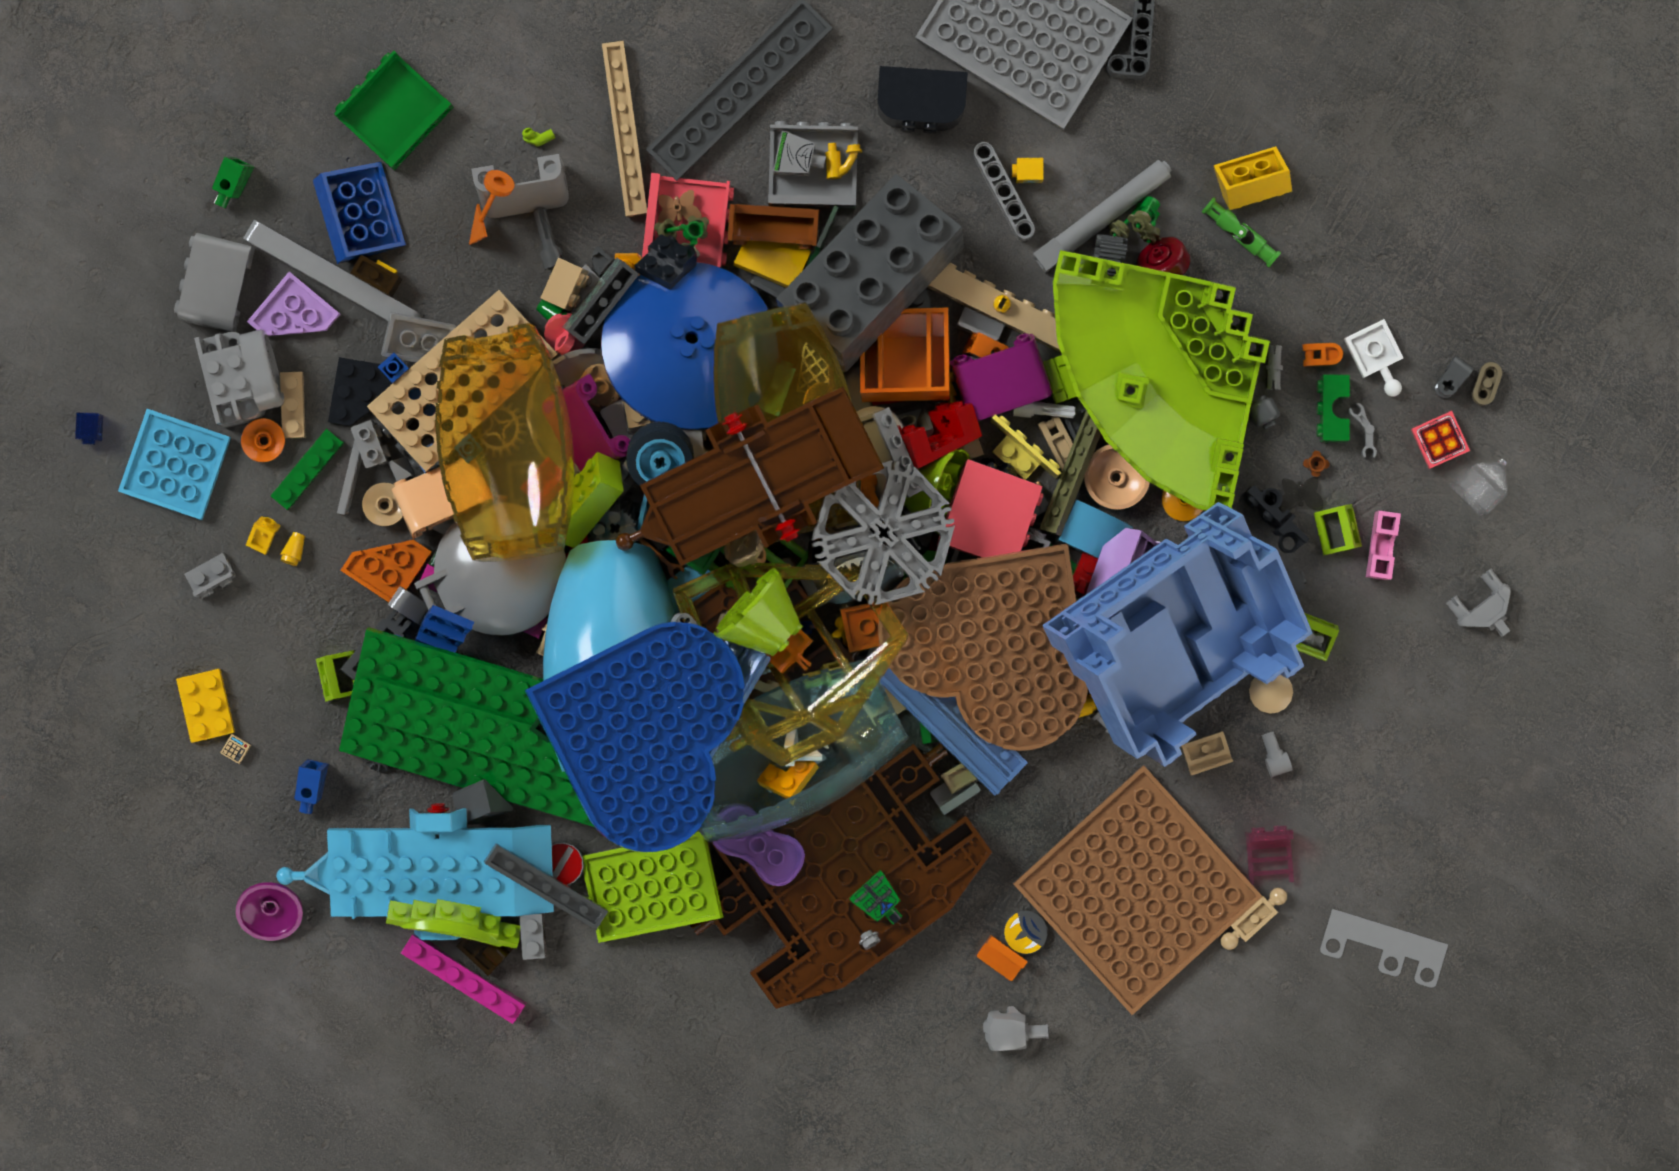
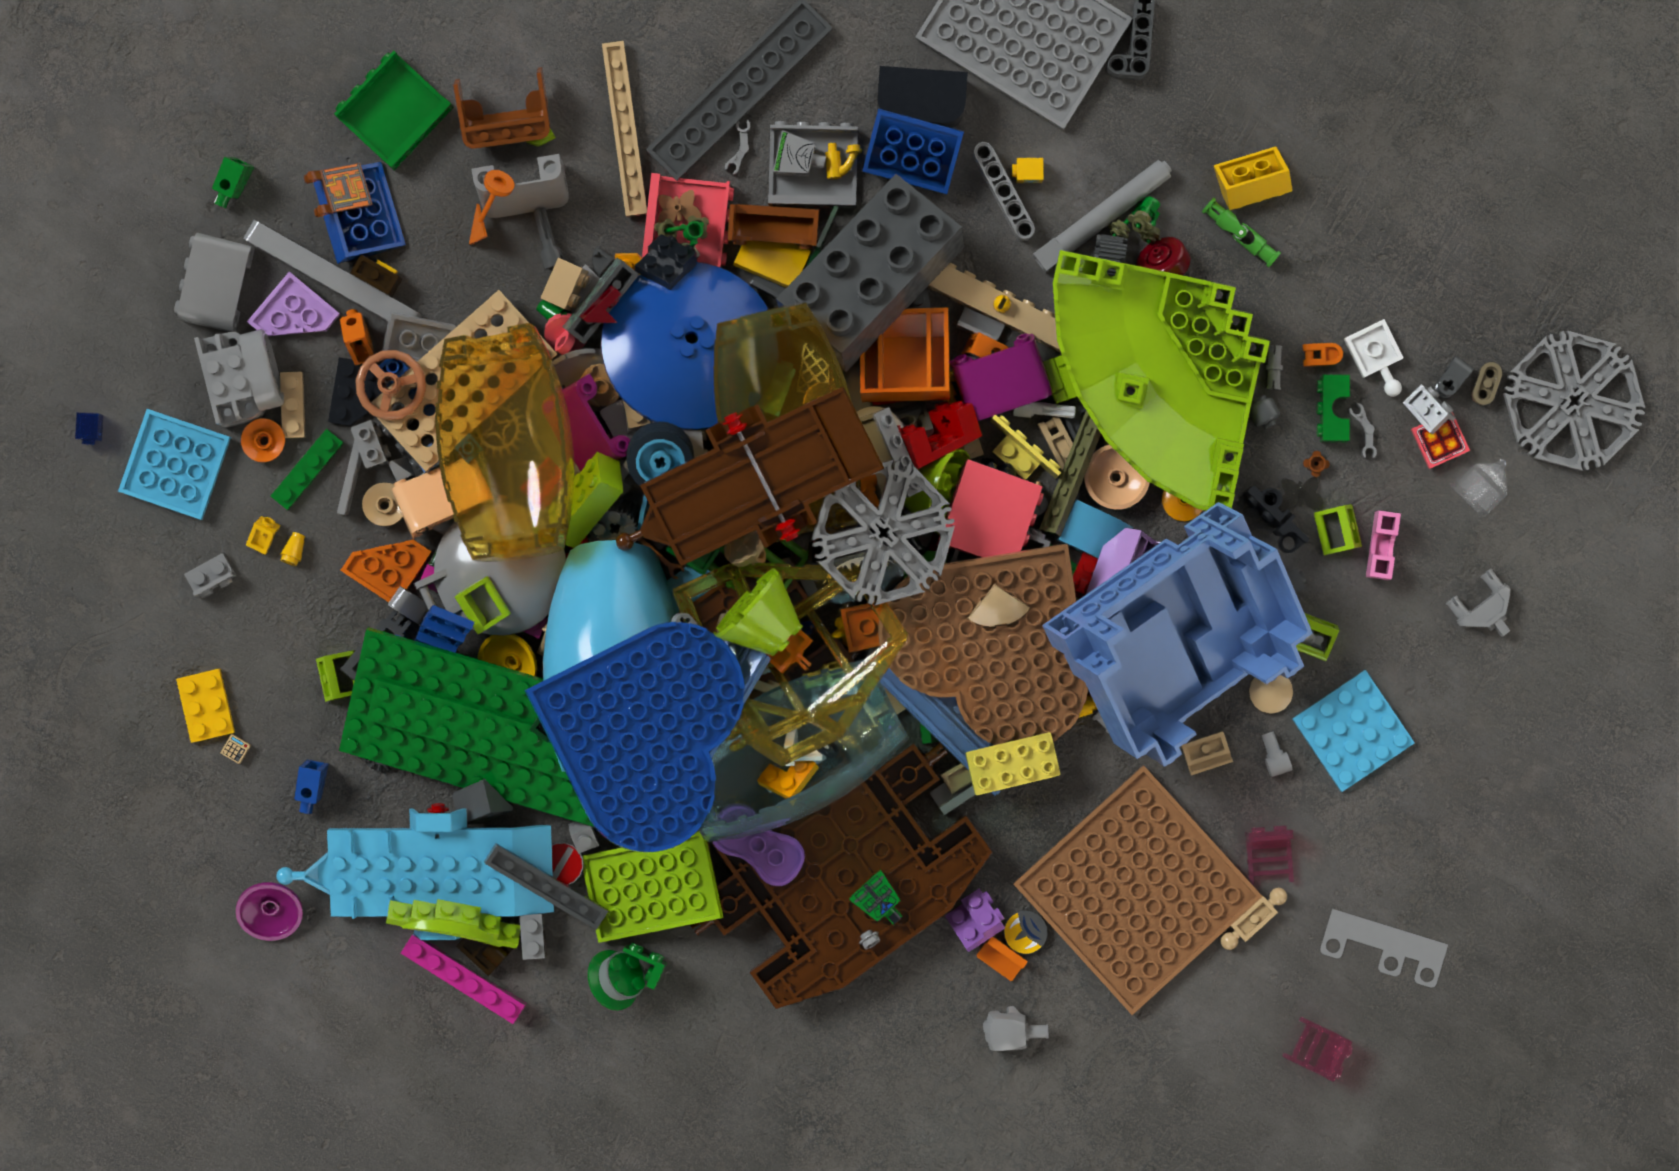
none -> flag [304,163,372,217]
none -> orange torso [340,309,375,366]
none -> nougat piece [356,350,426,420]
none -> dark orange windscreen [453,67,550,149]
none -> lime tile [455,576,511,634]
none -> yellow dish [478,634,537,676]
none -> light grey brick [568,821,599,854]
none -> dark red slope [579,286,621,323]
none -> green piece [588,950,645,1011]
none -> green bracket [623,943,667,990]
none -> light grey piece [725,120,750,176]
none -> blue slope [862,108,964,194]
none -> medium lavender plate [945,888,1005,952]
none -> light yellow bracket [965,732,1060,795]
none -> tan brick [968,584,1030,627]
none -> clear pink plate [1282,1016,1353,1082]
none -> medium azure plate [1292,670,1415,792]
none -> light grey bracket [1403,384,1456,434]
none -> light grey plate [1503,331,1645,471]

